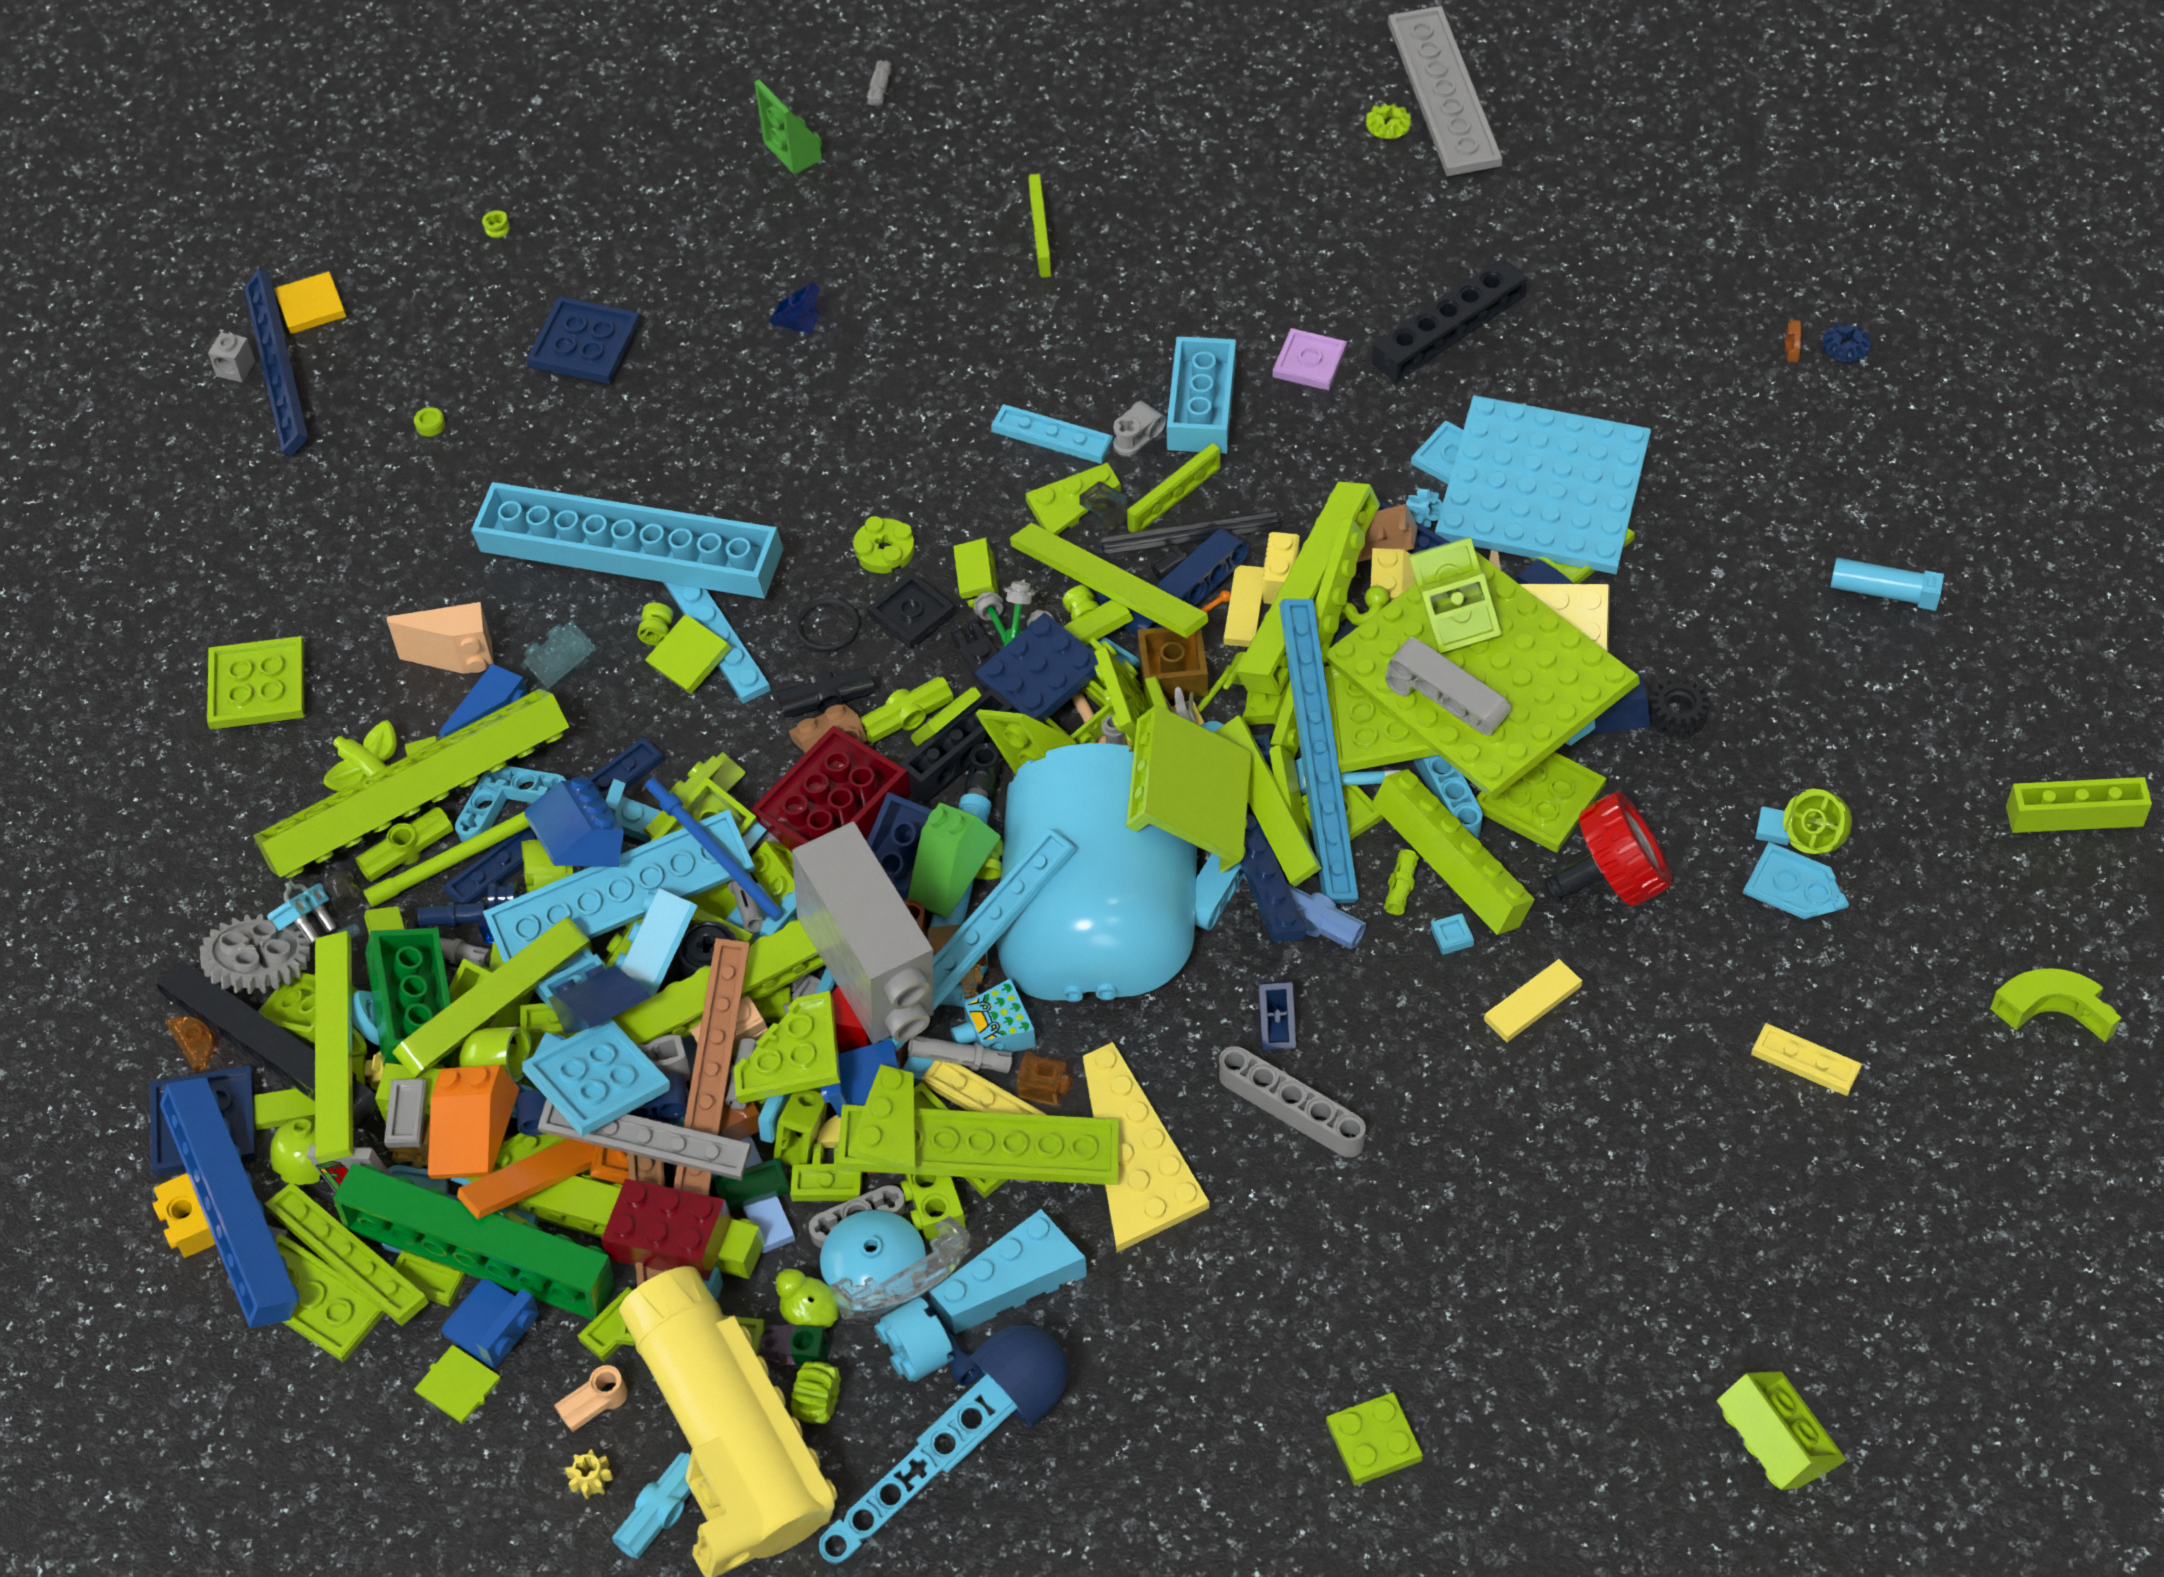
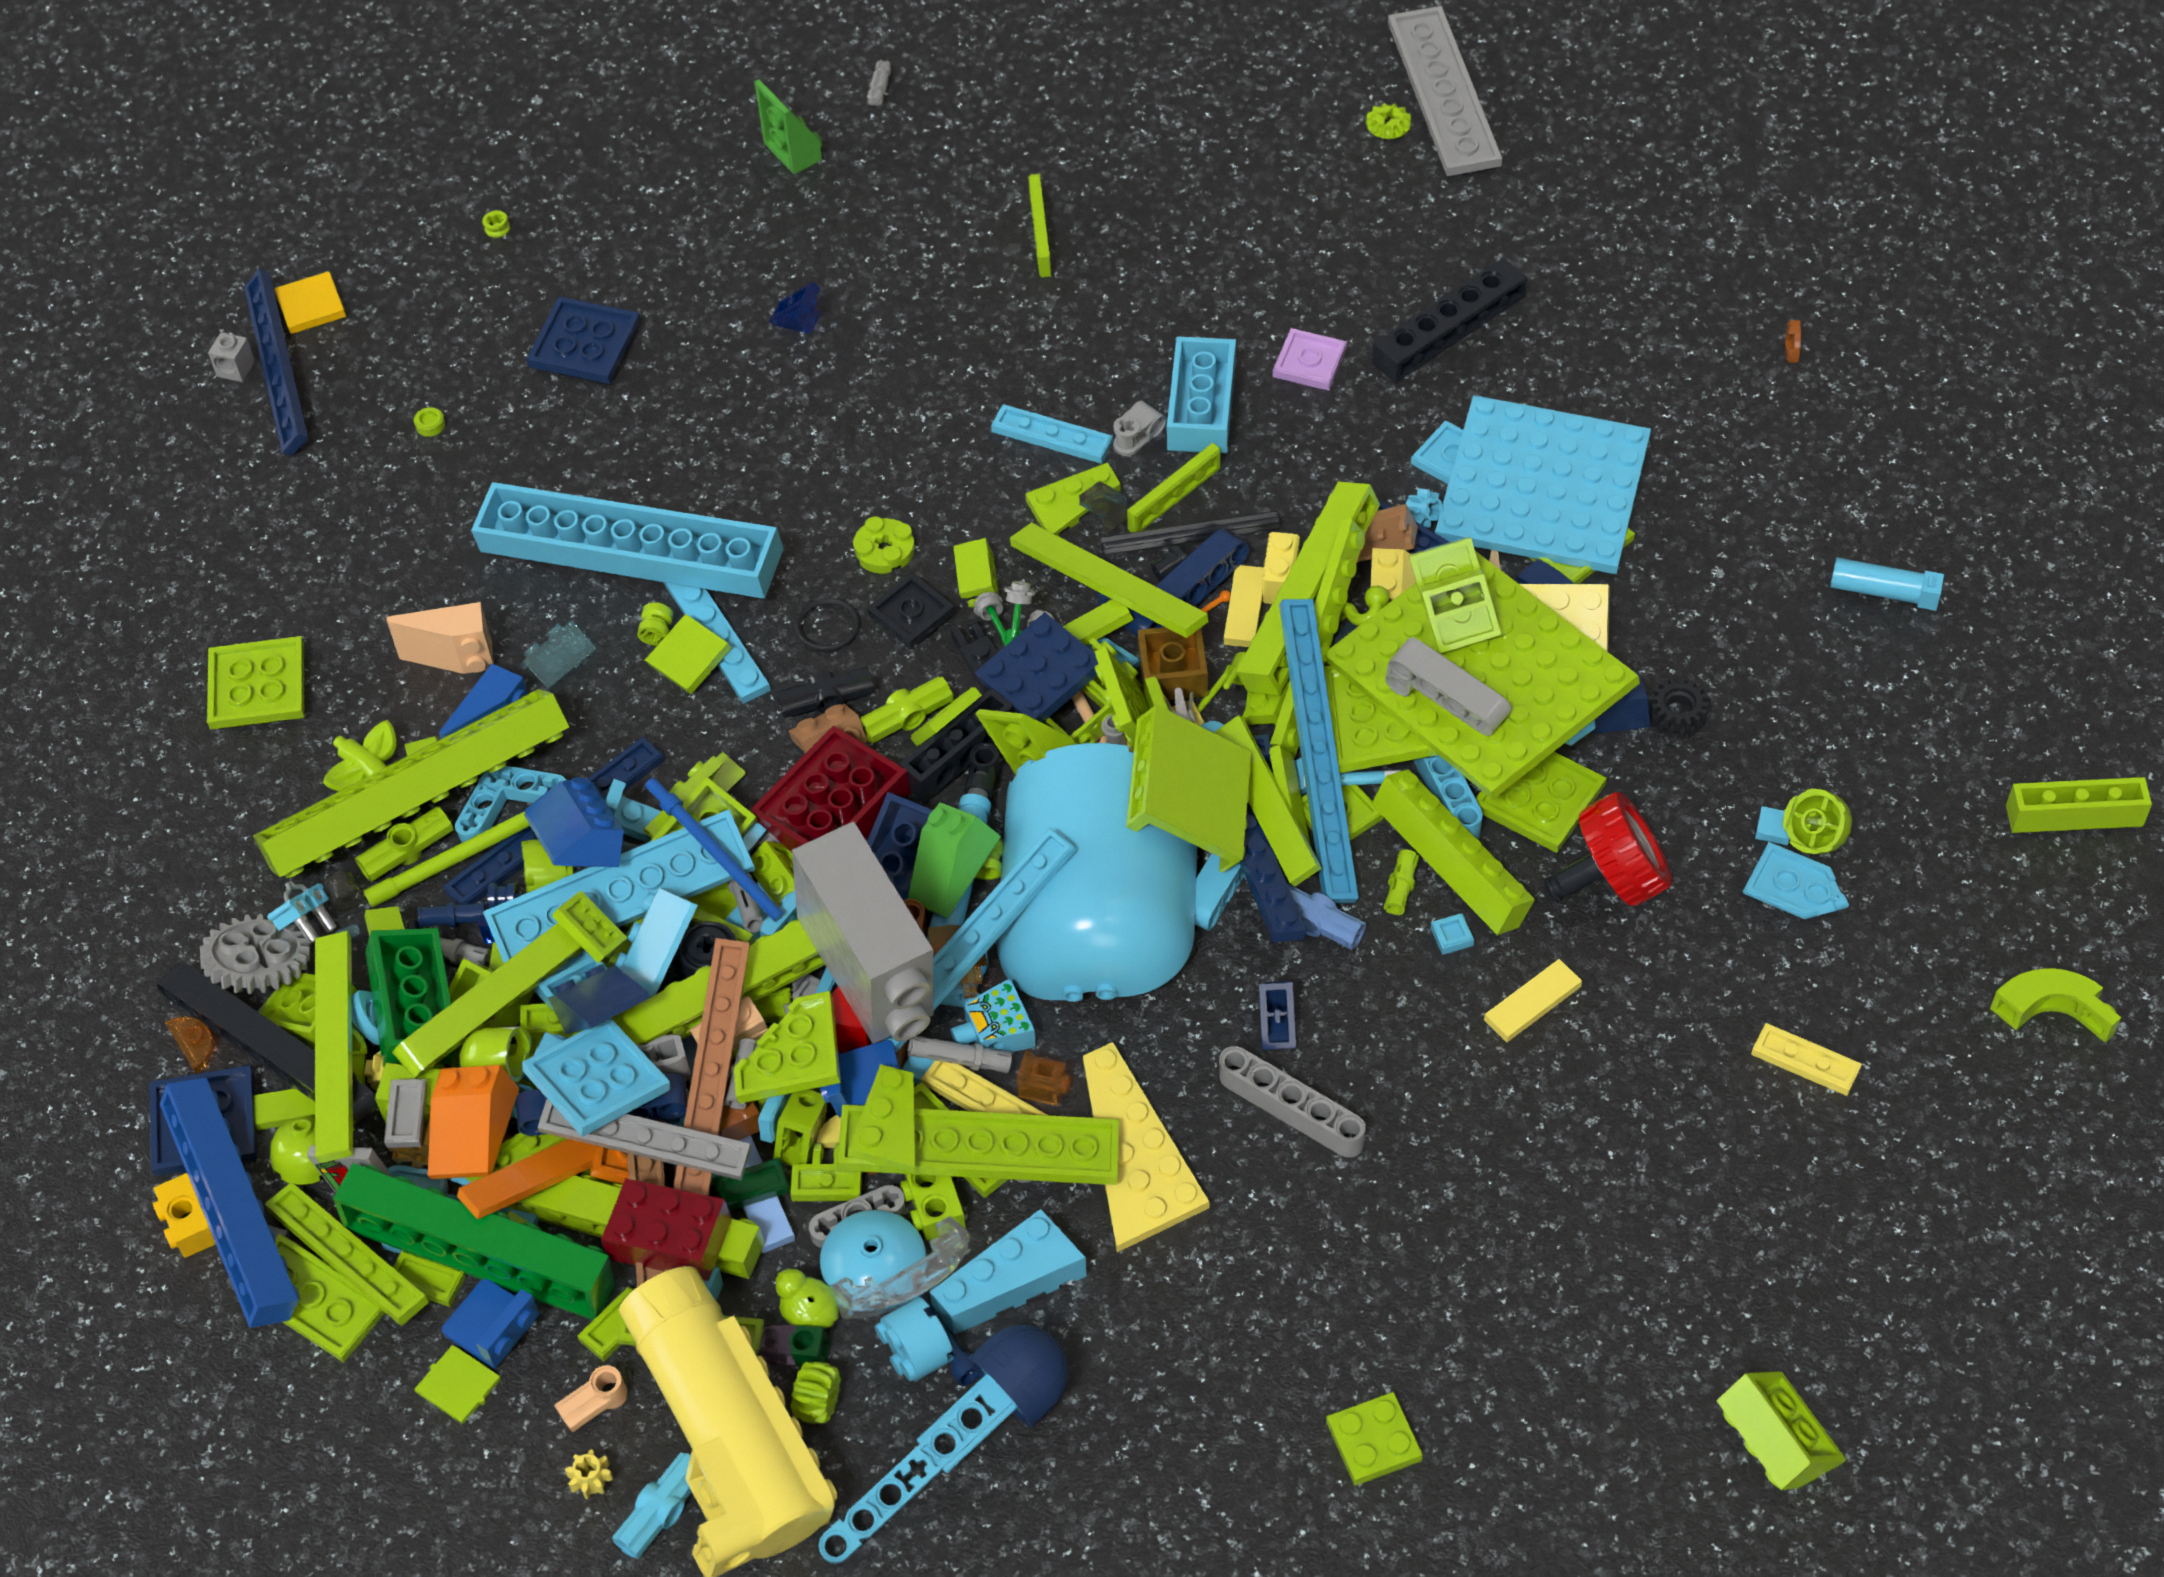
lime wheel [1062,585,1099,621] -> none
dark blue gear [1822,322,1871,362] -> none
none -> lime bracket [552,890,627,964]

